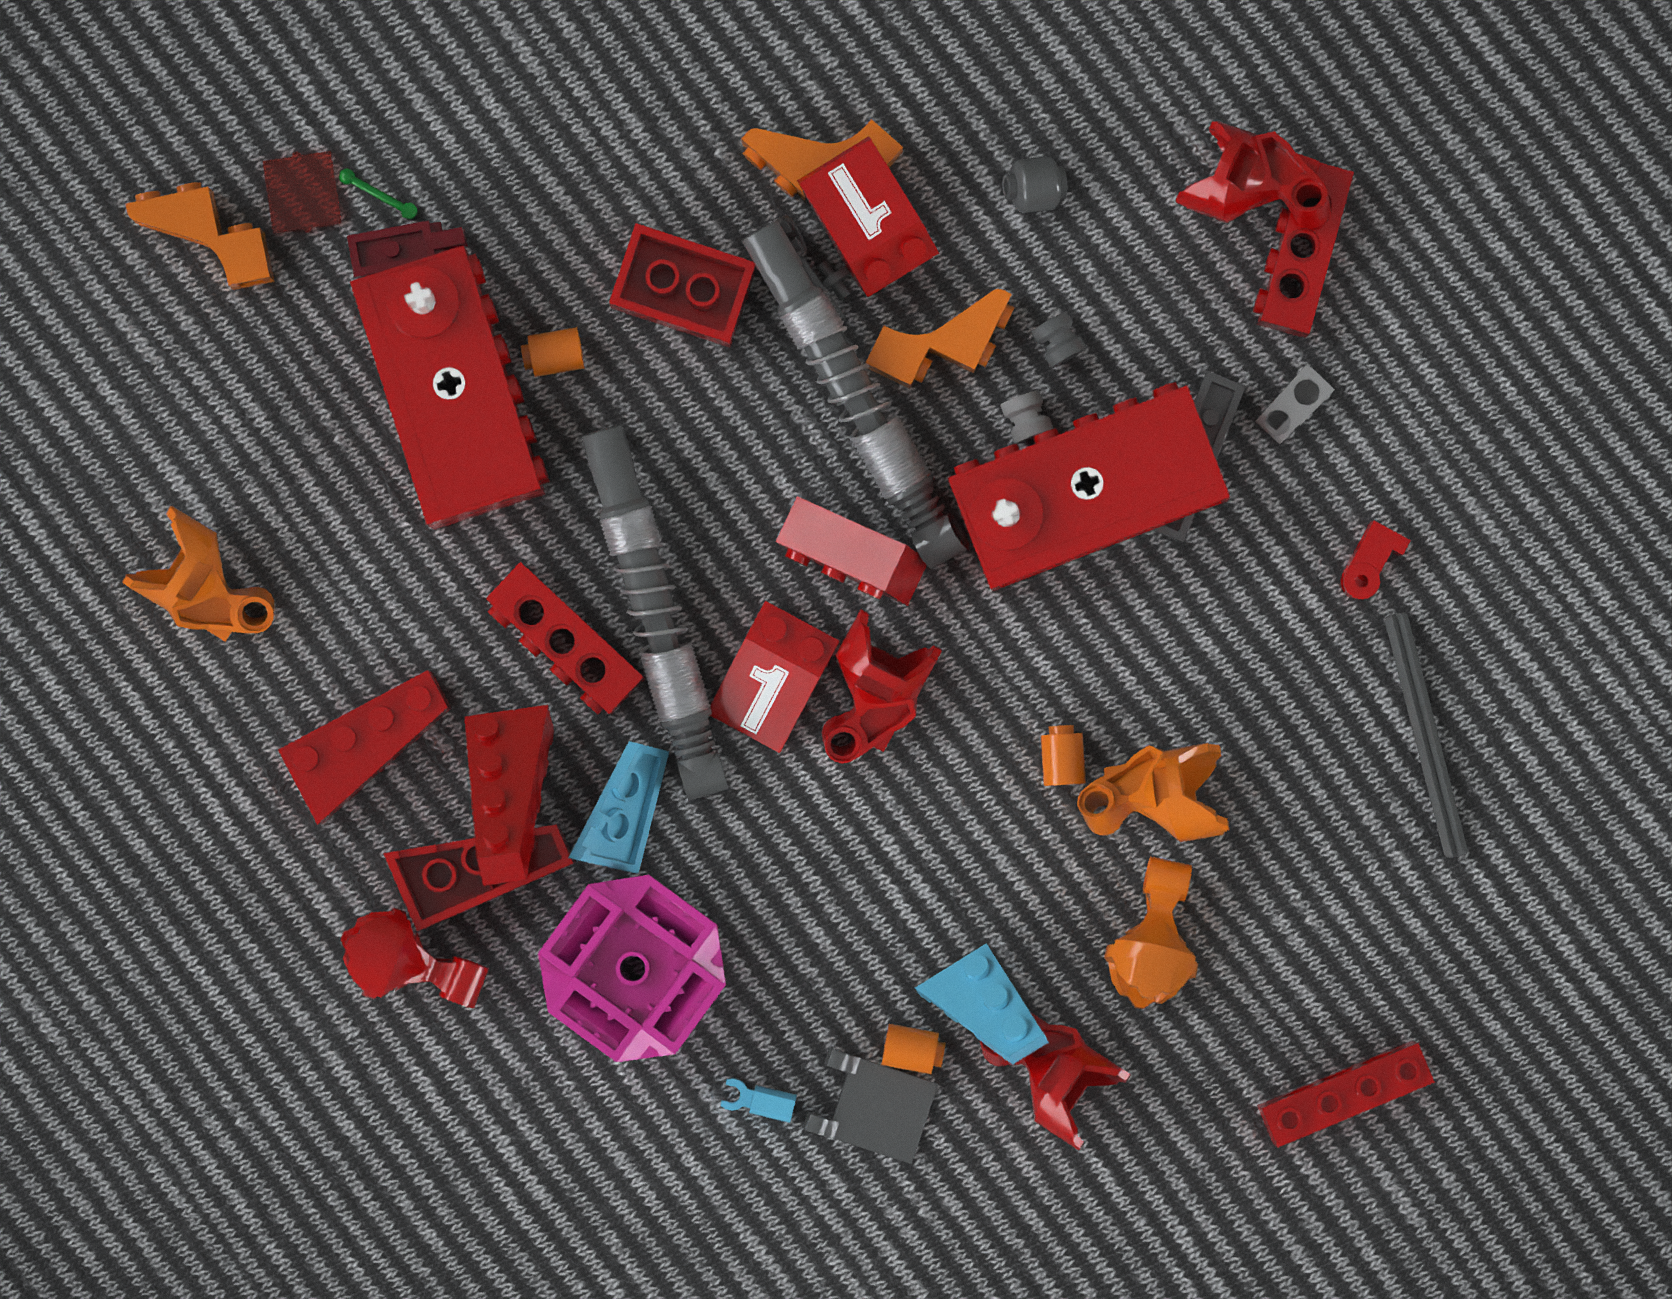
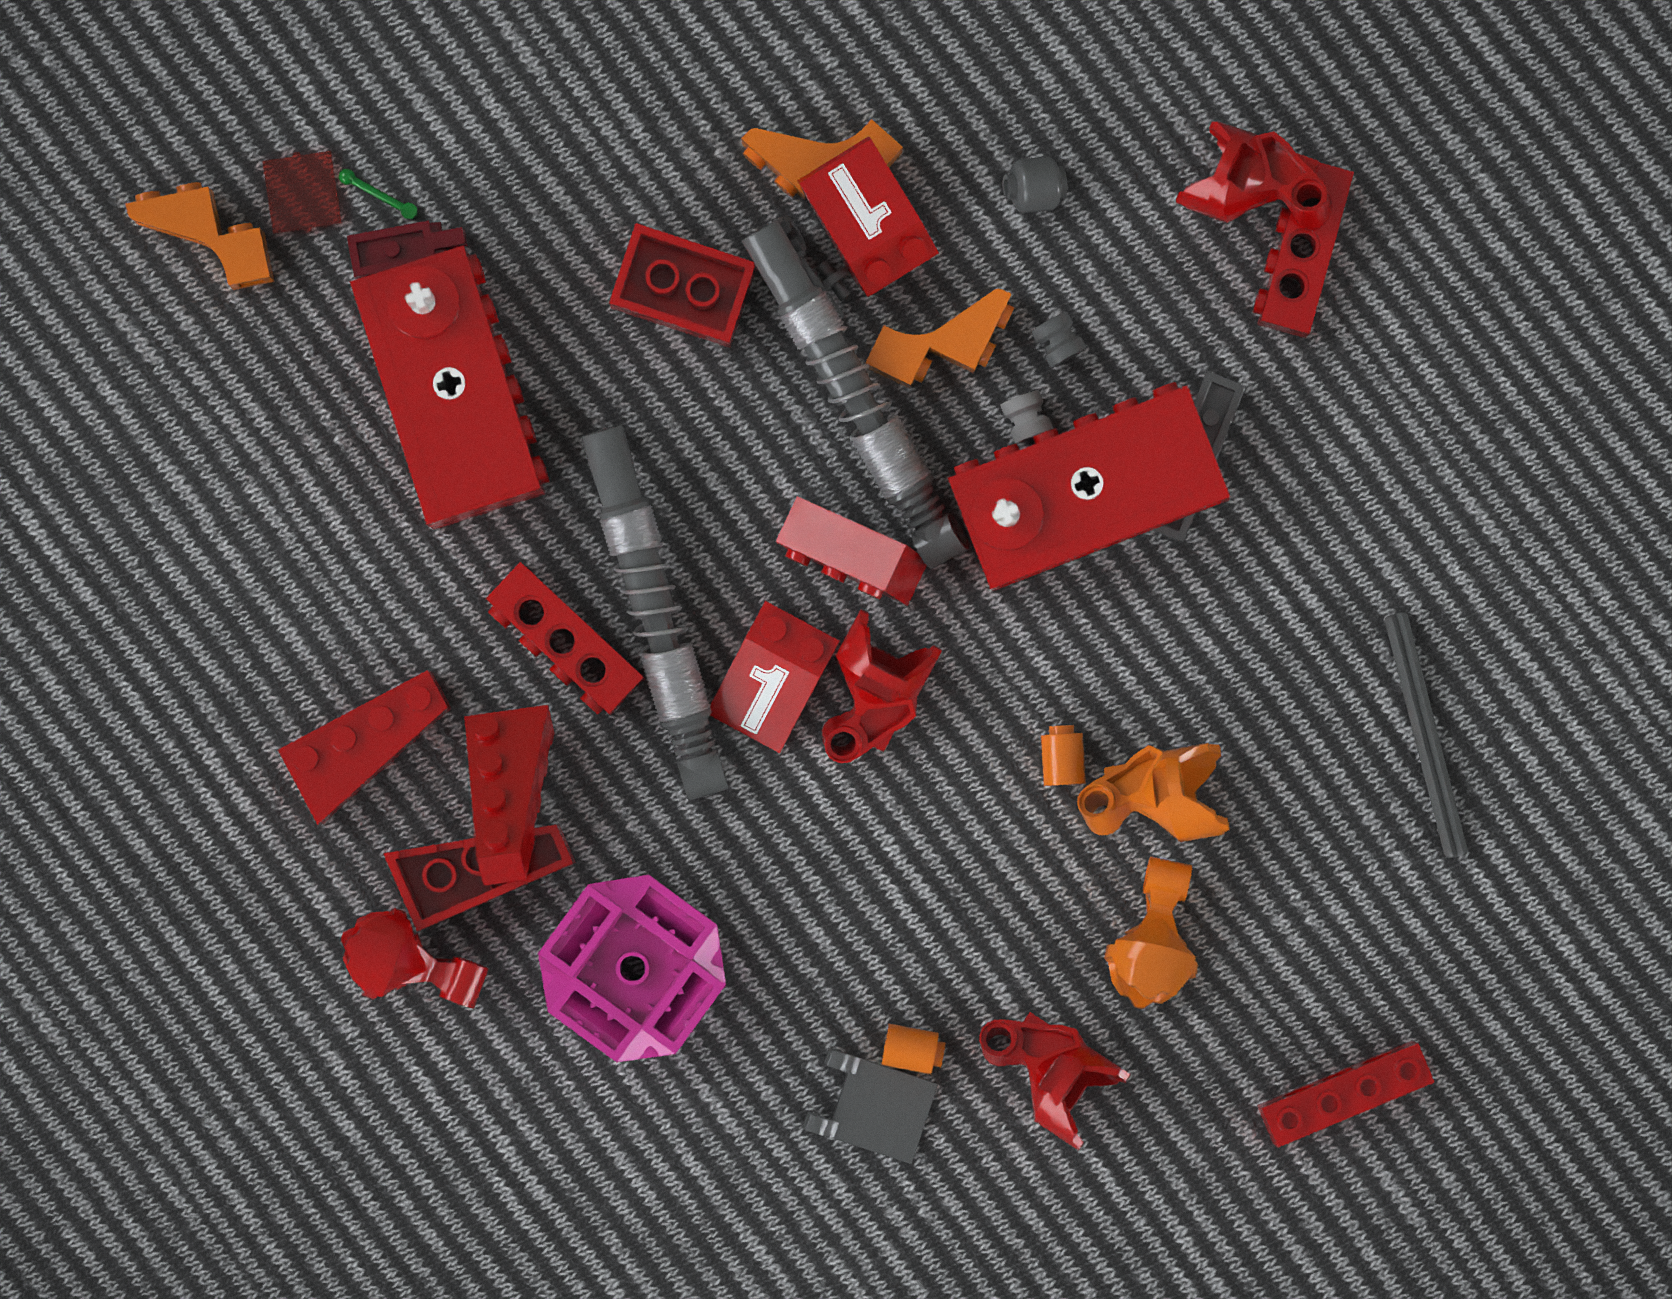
orange piece [122,506,275,642] -> none
orange brick [521,327,585,377] -> none
medium azure wing [568,741,669,874] -> none
medium azure bar [720,1078,797,1123] -> none
medium azure wing [915,943,1048,1065] -> none
light grey leg [1255,364,1335,445] -> none
red leg [1340,520,1411,600] -> none

